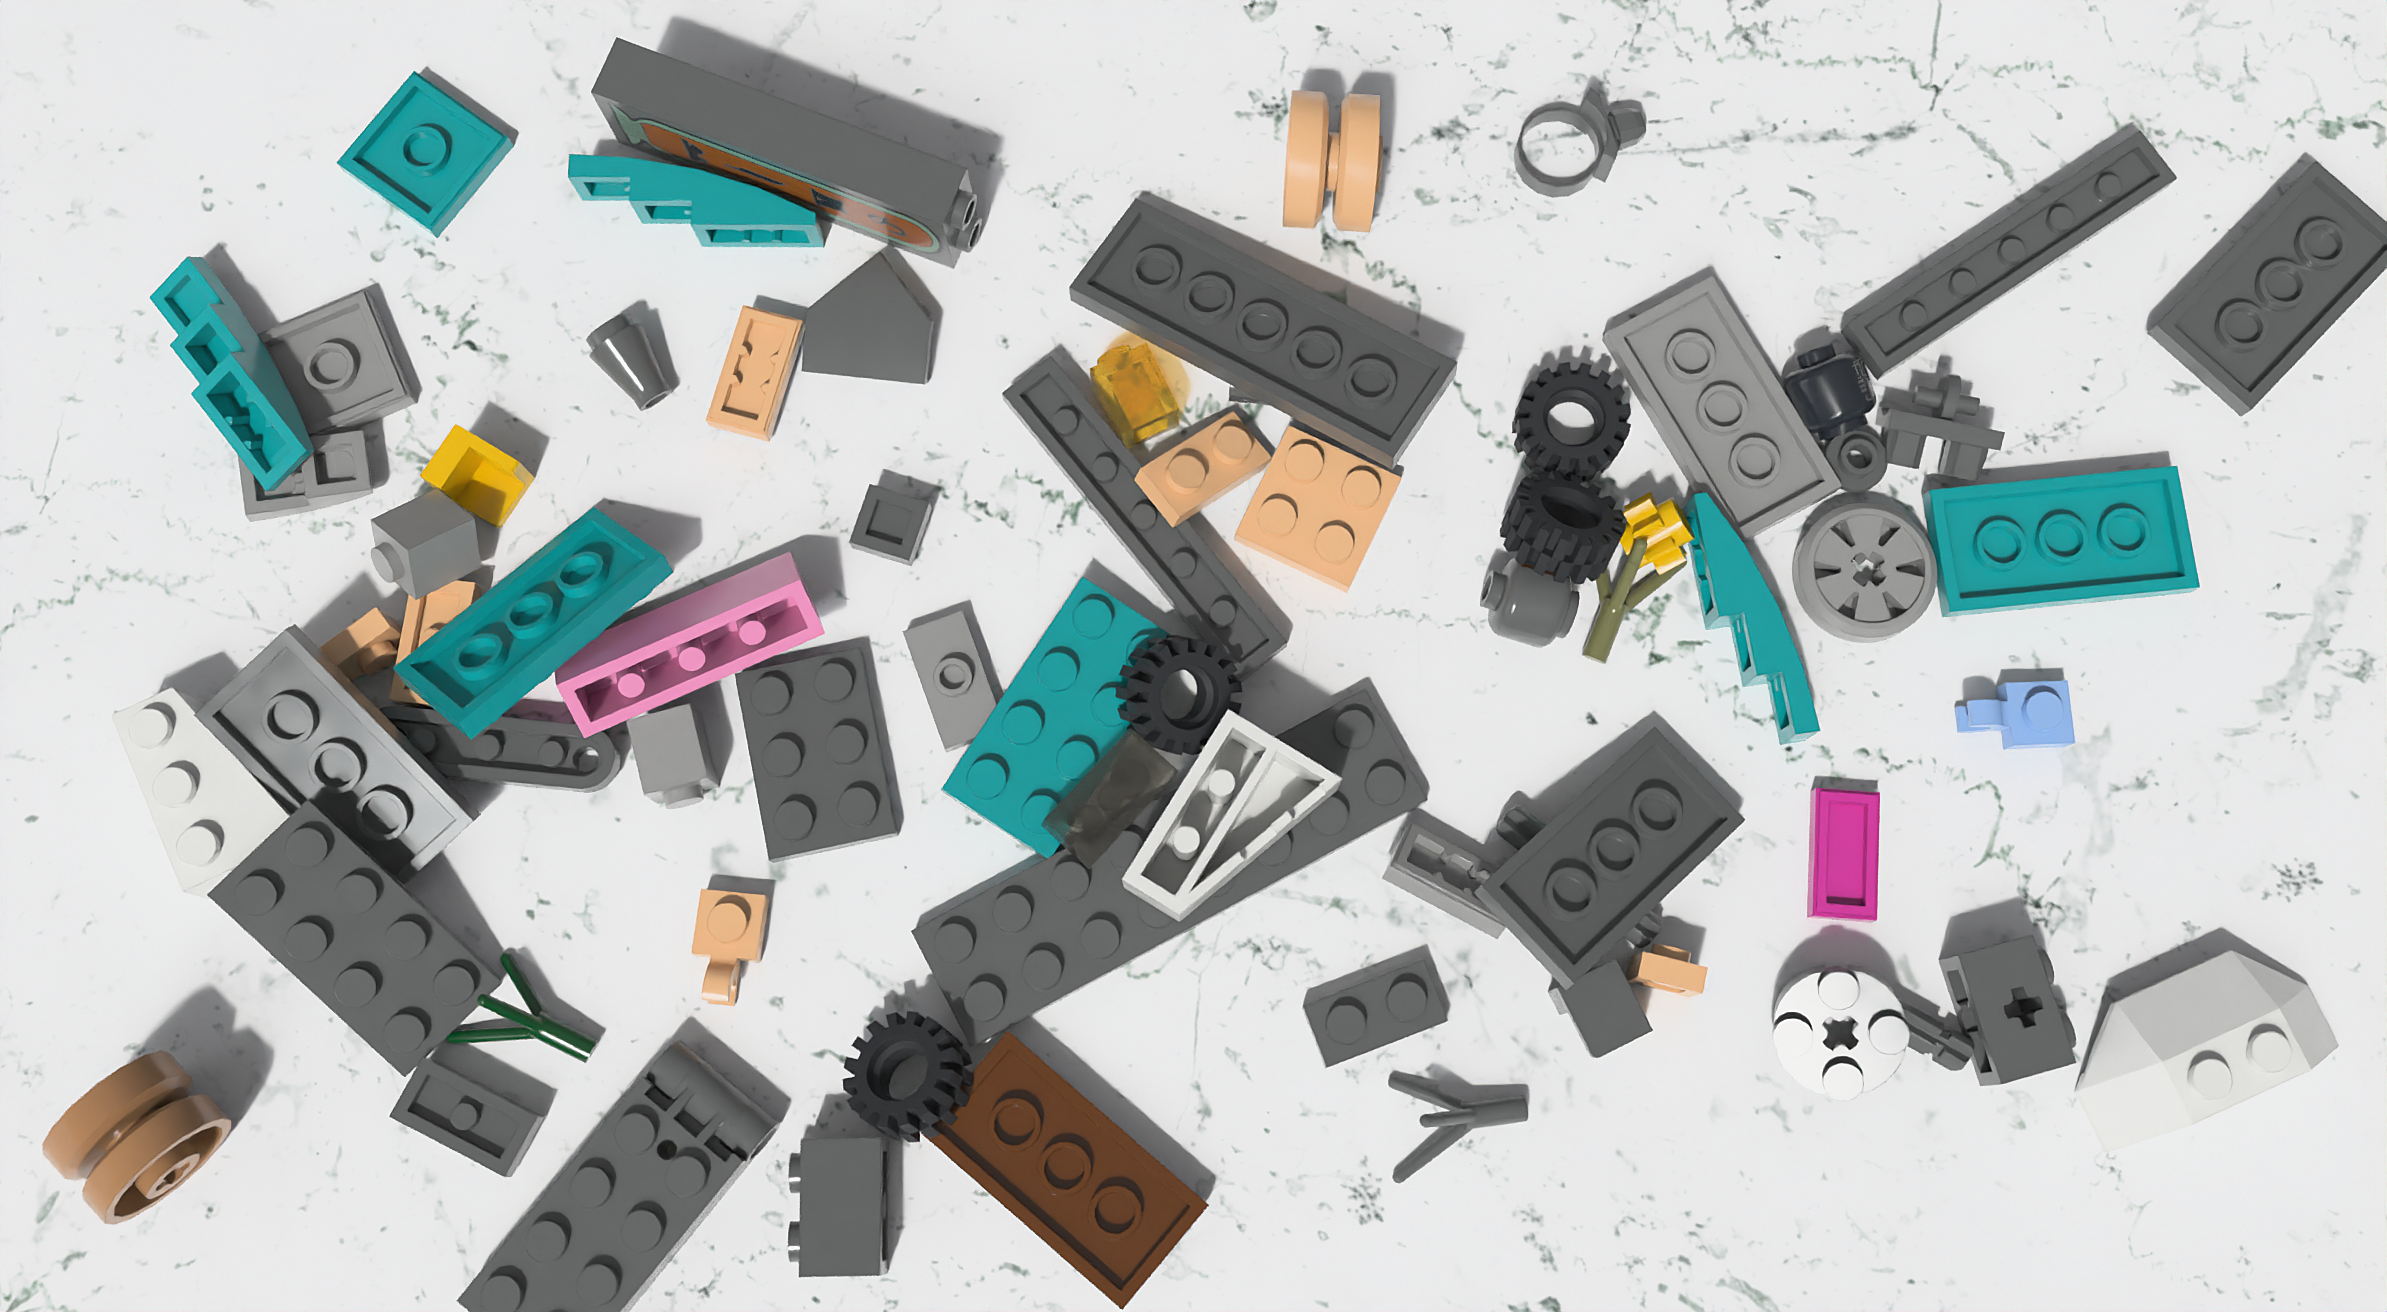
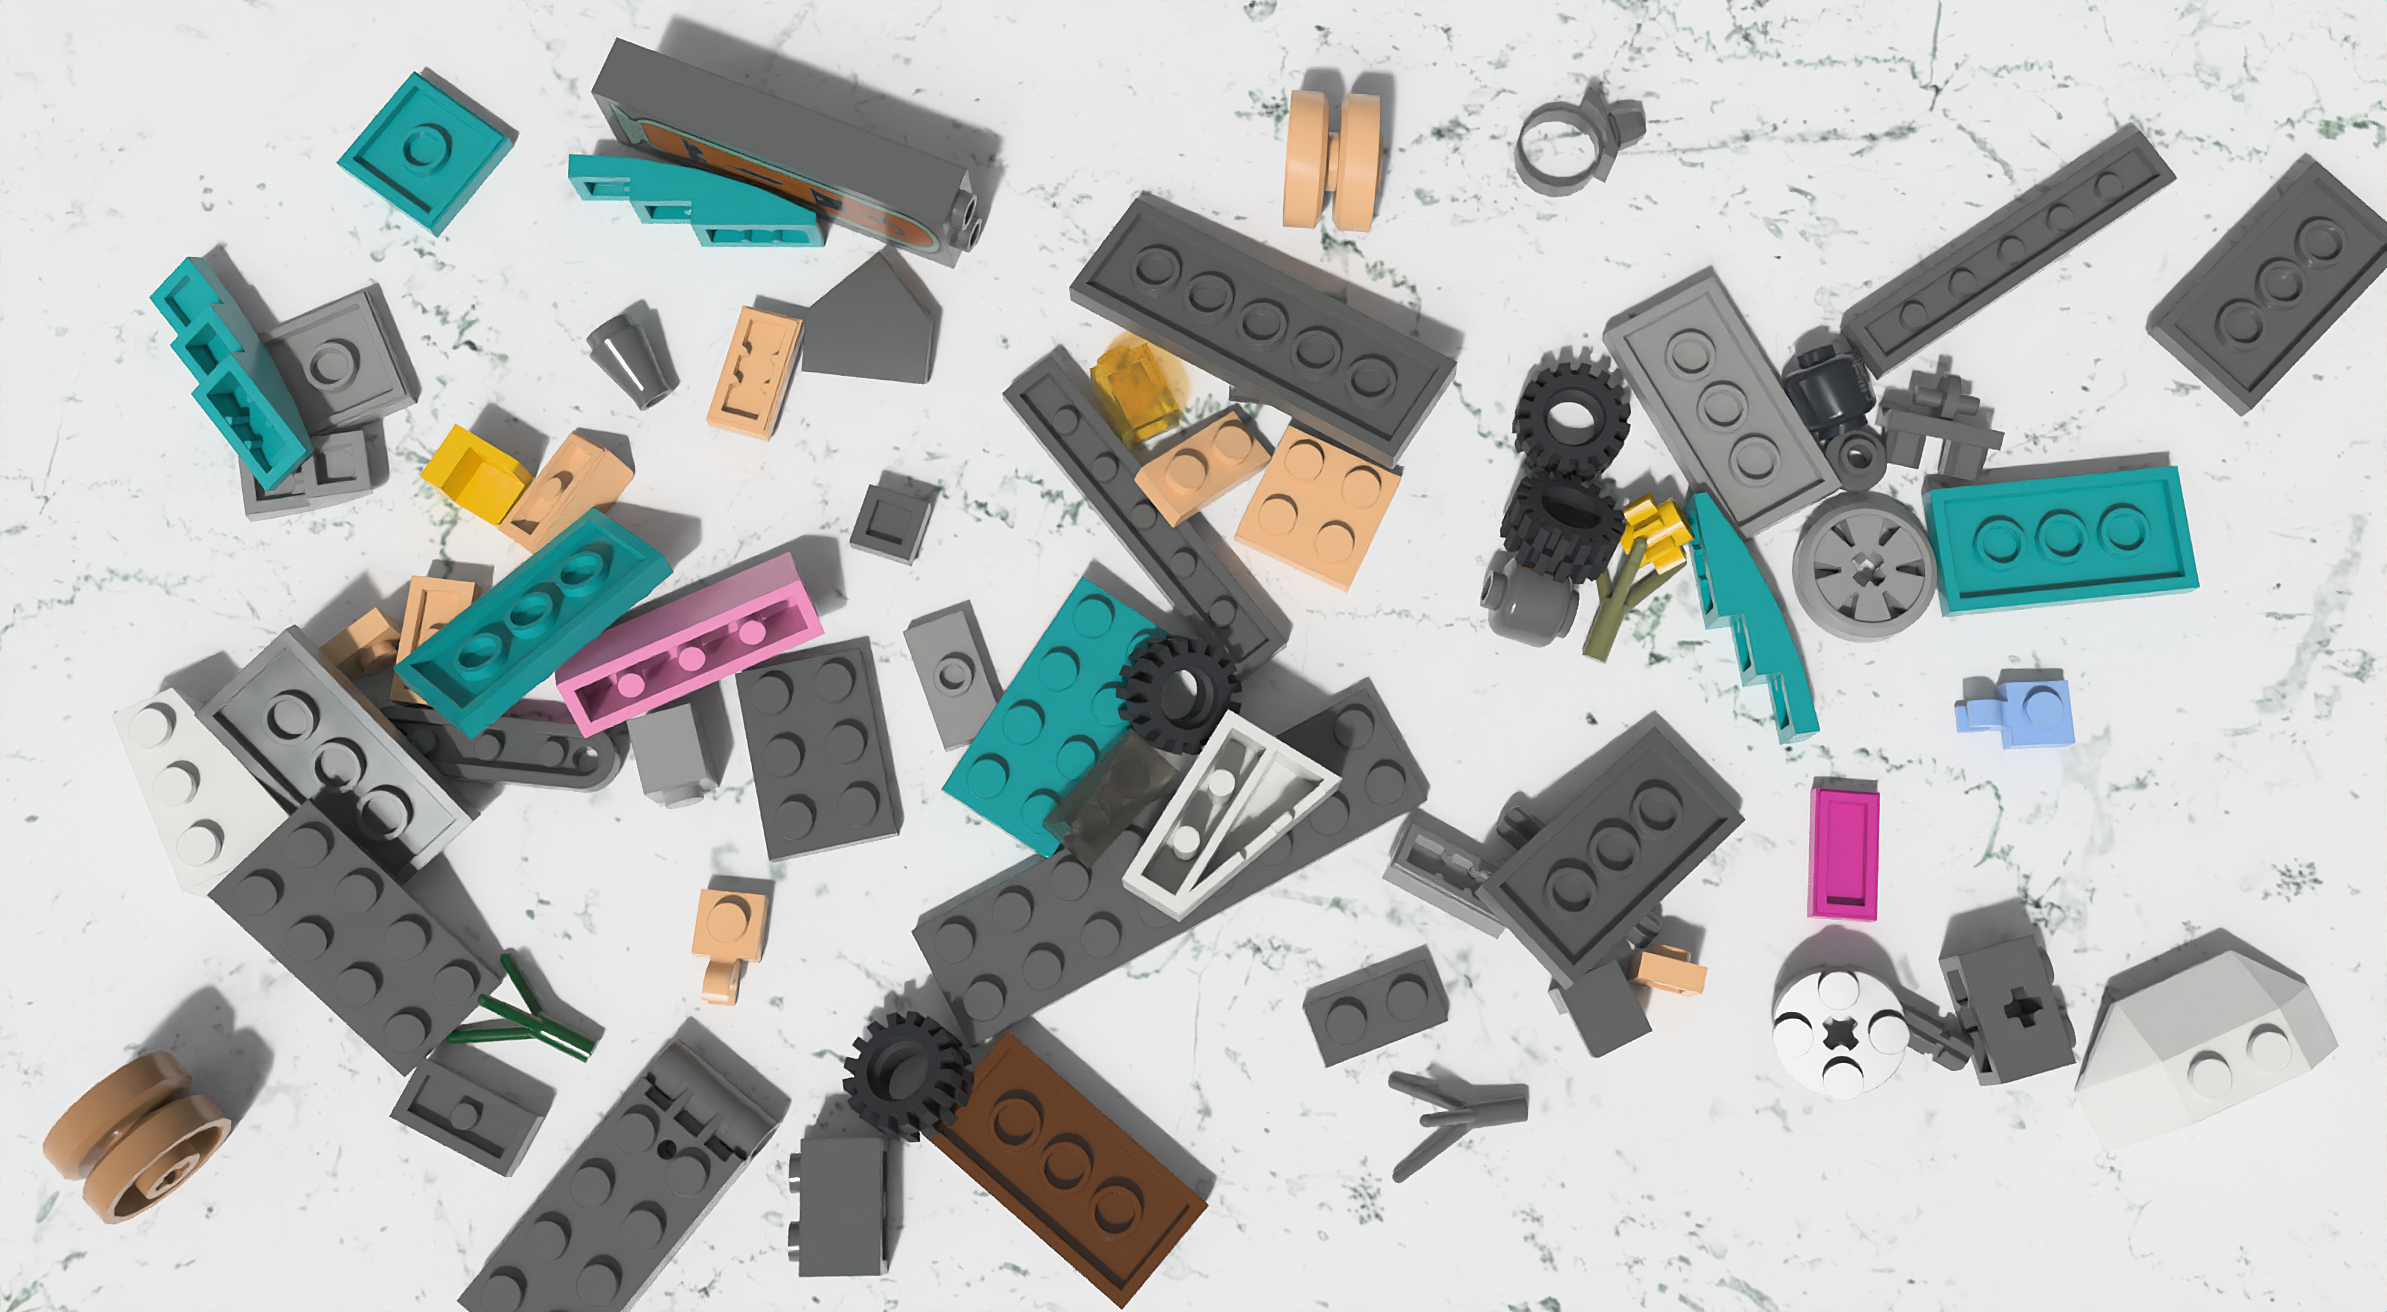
light grey brick [370,488,482,600] -> none
none -> light nougat slope [497,430,634,555]

